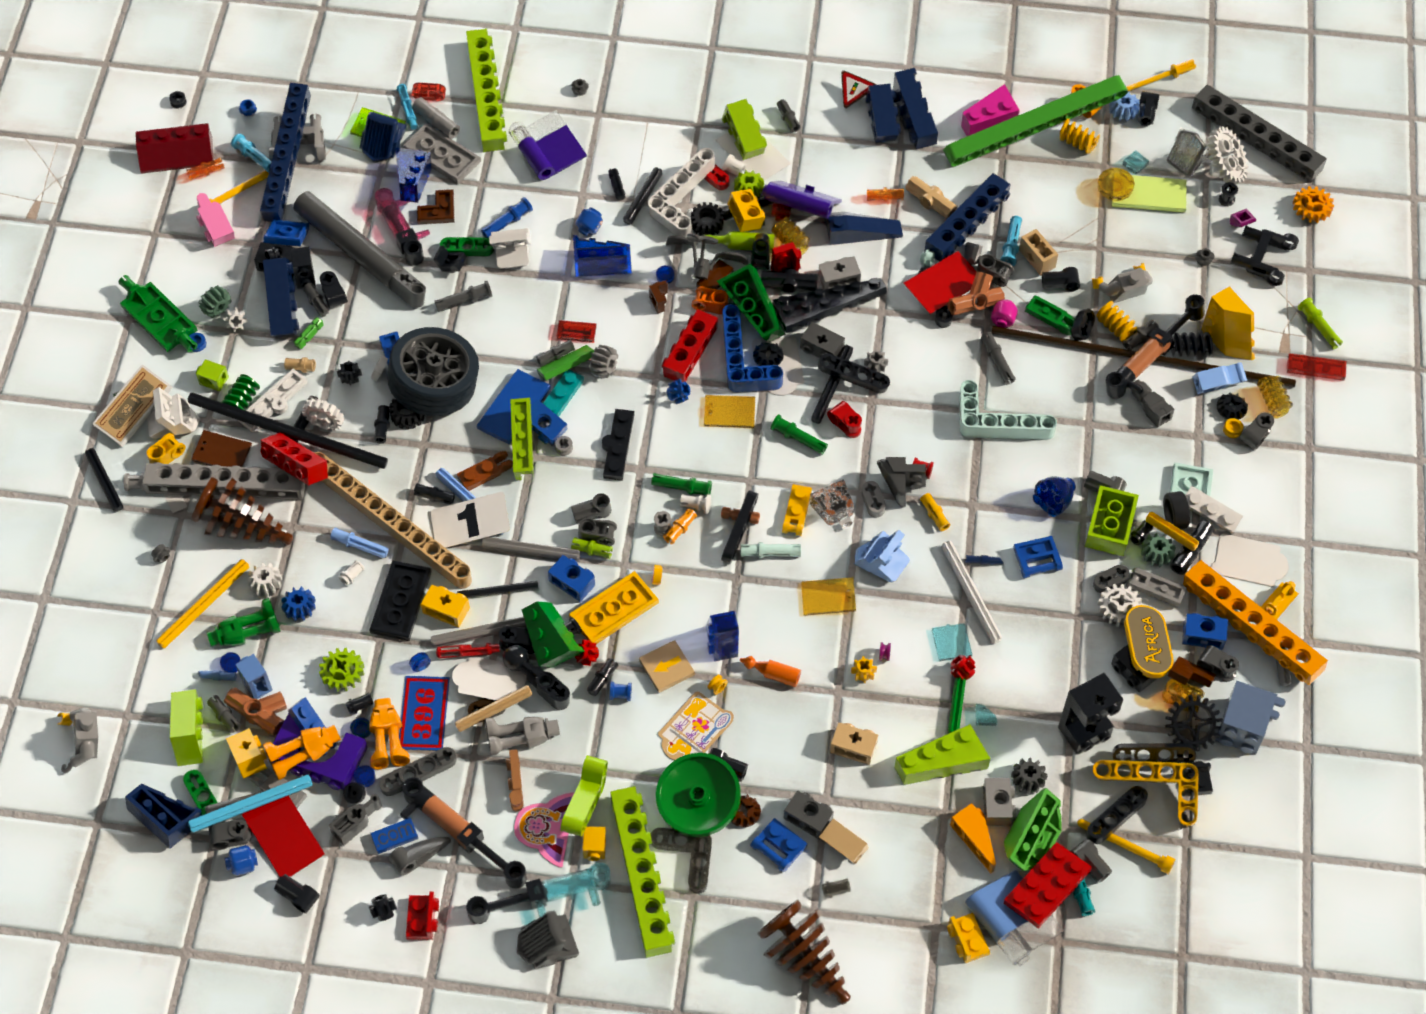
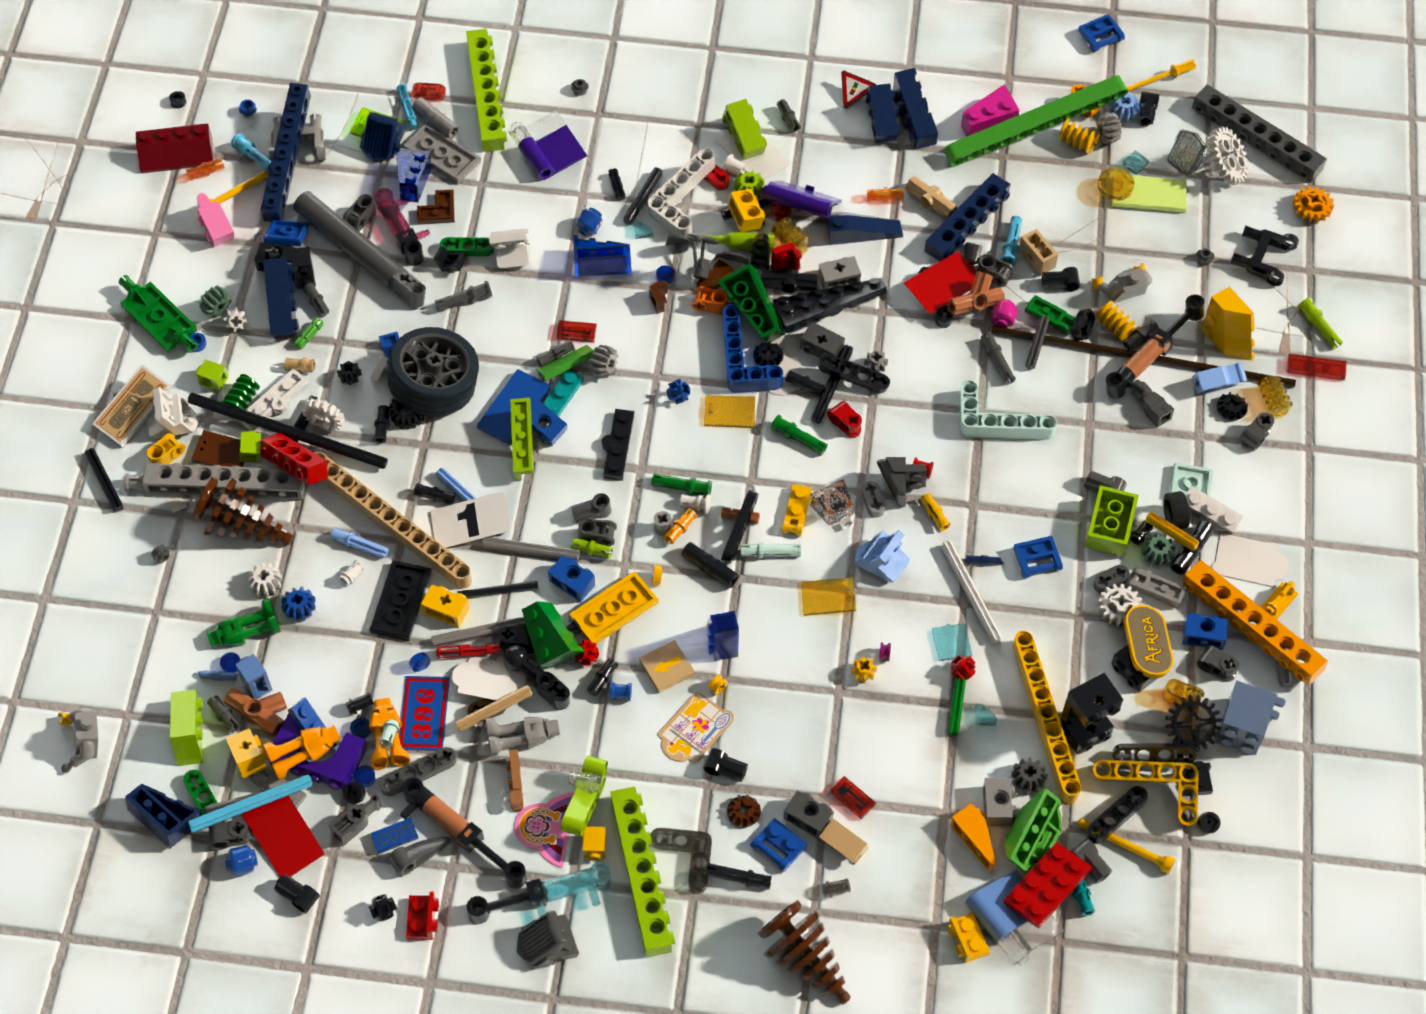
yellow axle [156,559,249,648] -> none
black piece [319,271,348,309] -> none
lime gear [319,648,365,692] -> none
dark orange hinge [457,451,513,491] -> none
blue pin [481,197,533,238] -> none
light grey bush [555,436,573,456] -> none
green dish [656,753,741,837] -> none
red brick [661,309,718,382] -> none
black tyre [691,202,724,236] -> none
orange wheel [740,656,801,687] -> none
tan brick [830,722,878,765] -> none
lime wedge [894,724,990,785] -> none
light aqua plate [920,250,934,267] -> none
clear blue piece [1032,476,1076,517] -> none
reddish brown tile [1167,656,1217,687] -> none
black piece [1171,332,1213,357] -> none
black bush [1218,182,1238,207] -> none
yellow tile [1223,418,1244,438] -> none
magenta slope [1230,209,1257,228] -> none
none -> lime brick [239,431,261,463]
none -> dark grey piece [343,194,376,231]
none -> light aqua pin [379,719,400,747]
none -> clear cone [568,772,601,794]
none -> clear light blue tile [633,220,654,239]
none -> black axle [681,542,739,588]
none -> black pin [706,863,772,890]
none -> black pin [785,370,825,396]
none -> clear red tile [830,776,876,820]
none -> yellow beam [1013,631,1081,804]
none -> dark grey axle [1025,315,1050,369]
none -> blue plate [1078,14,1125,52]
none -> light grey gear [1096,112,1122,144]
none -> black tile [1197,812,1221,833]

